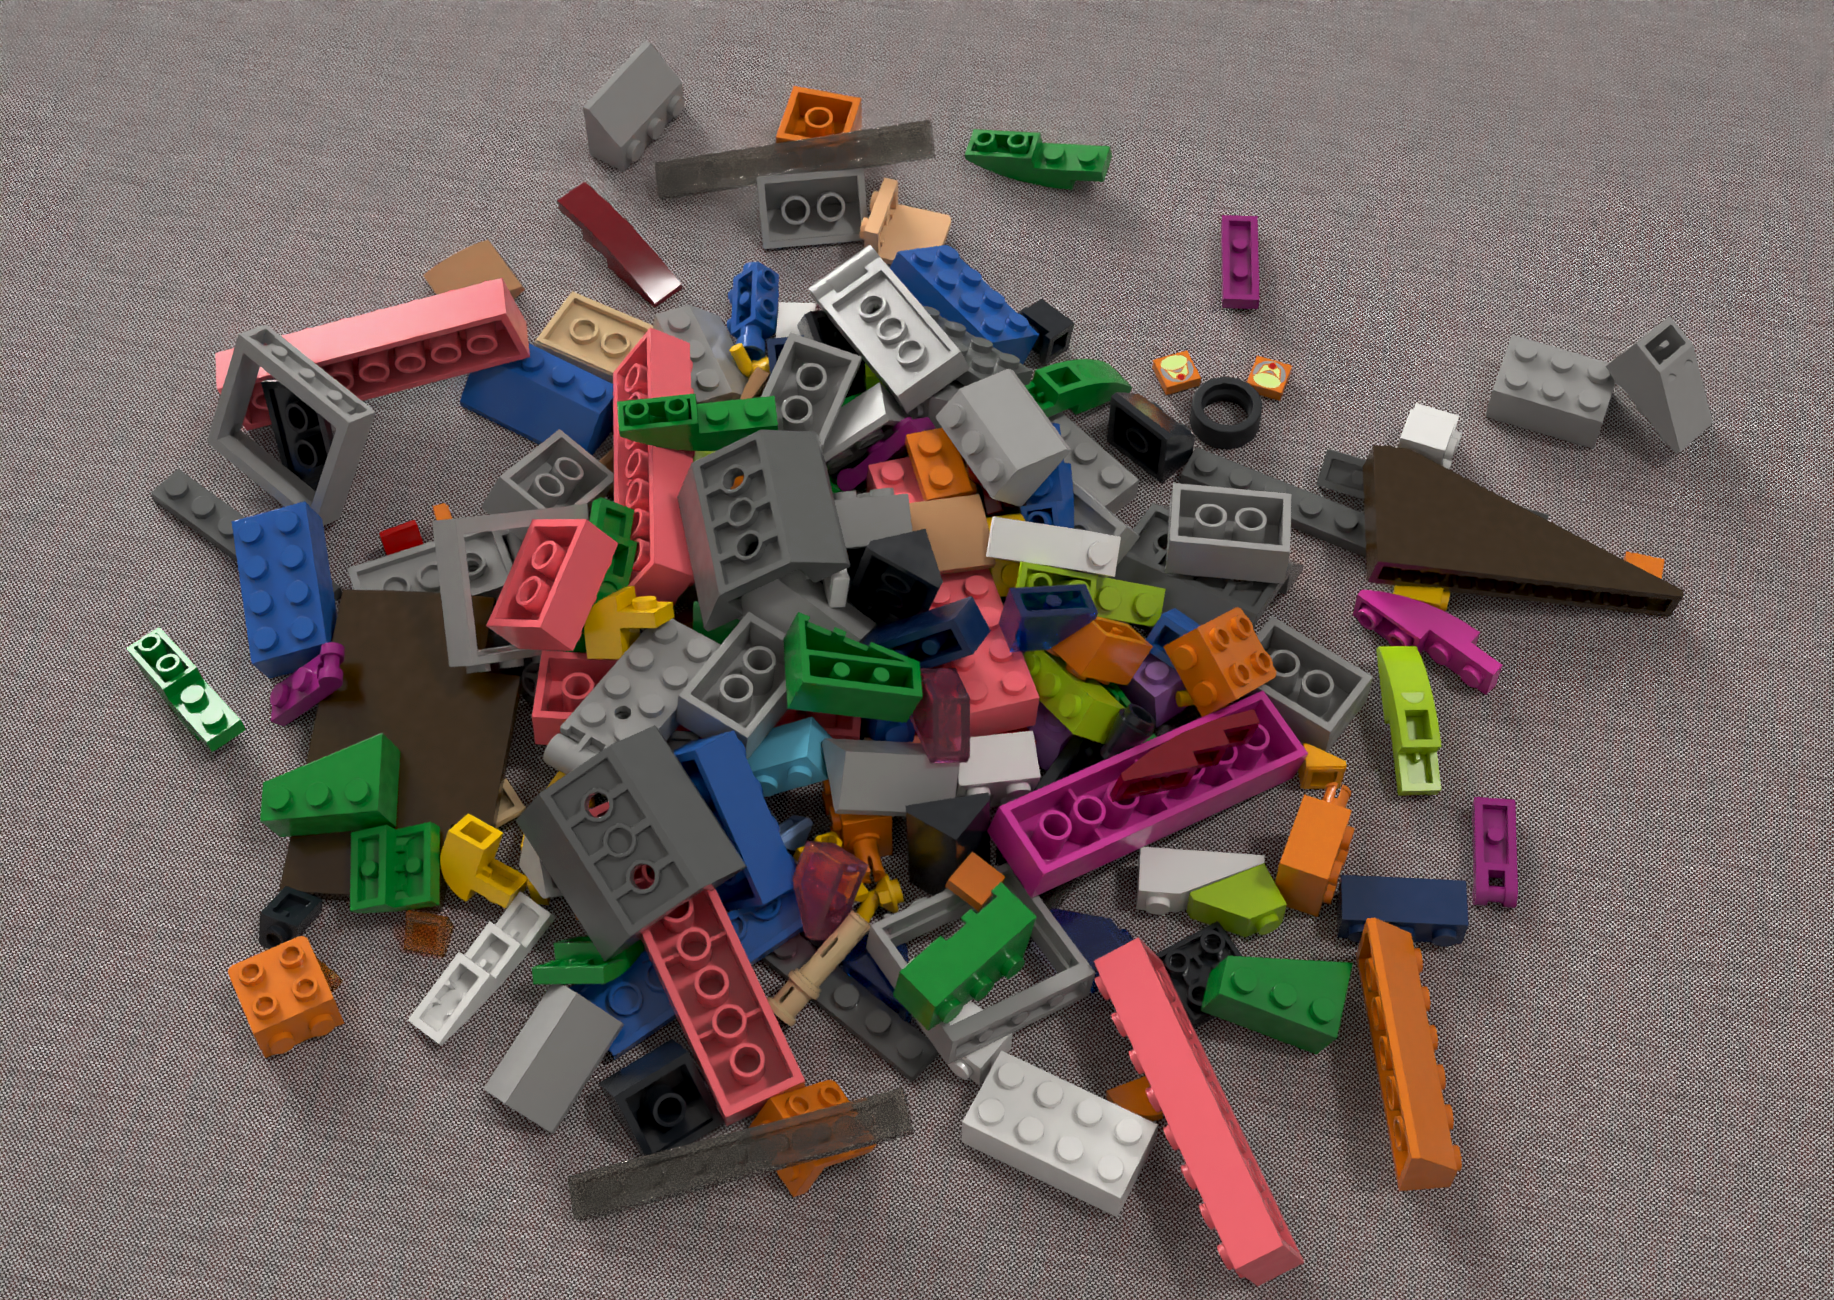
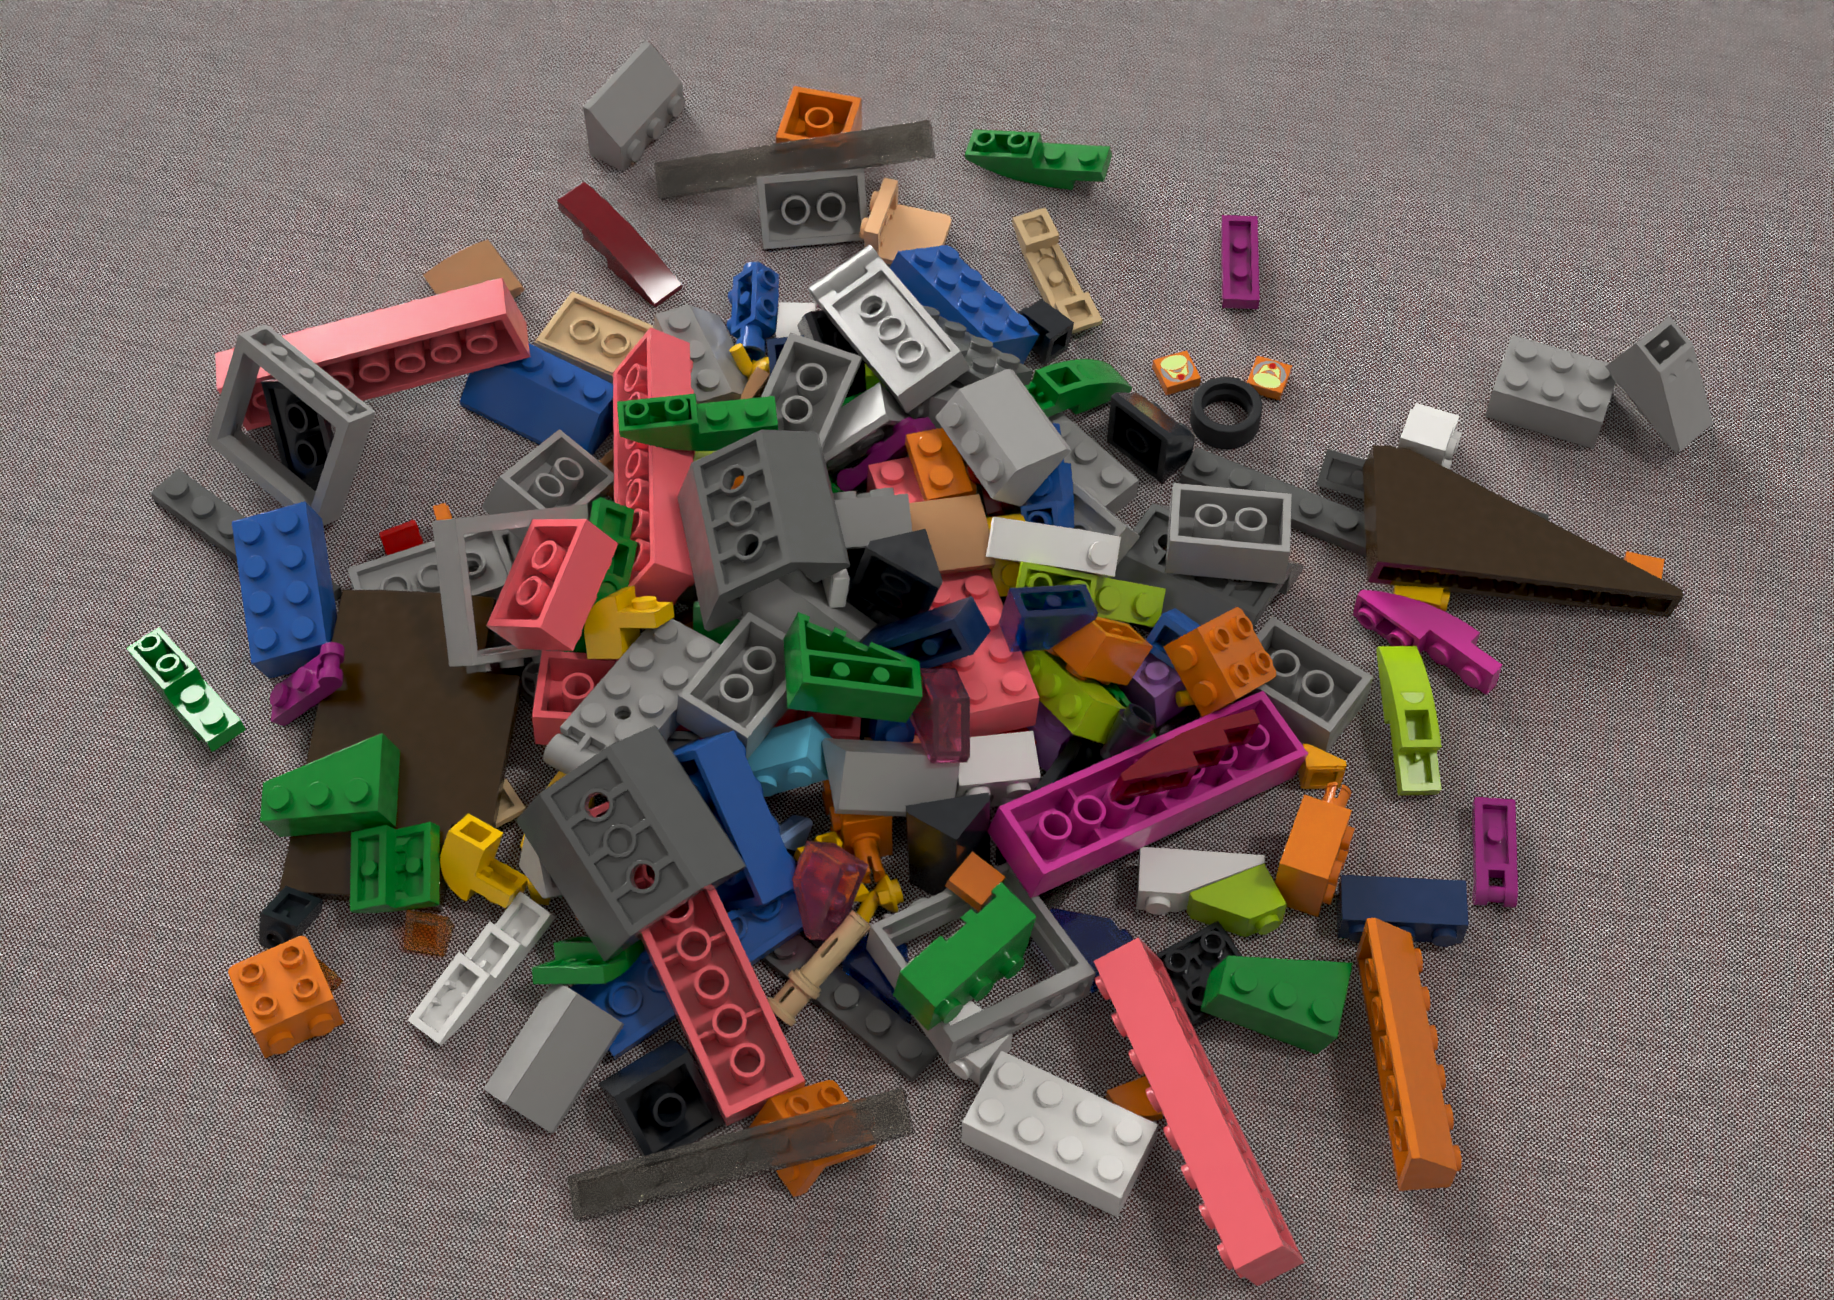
none -> tan slope [1012,207,1103,334]

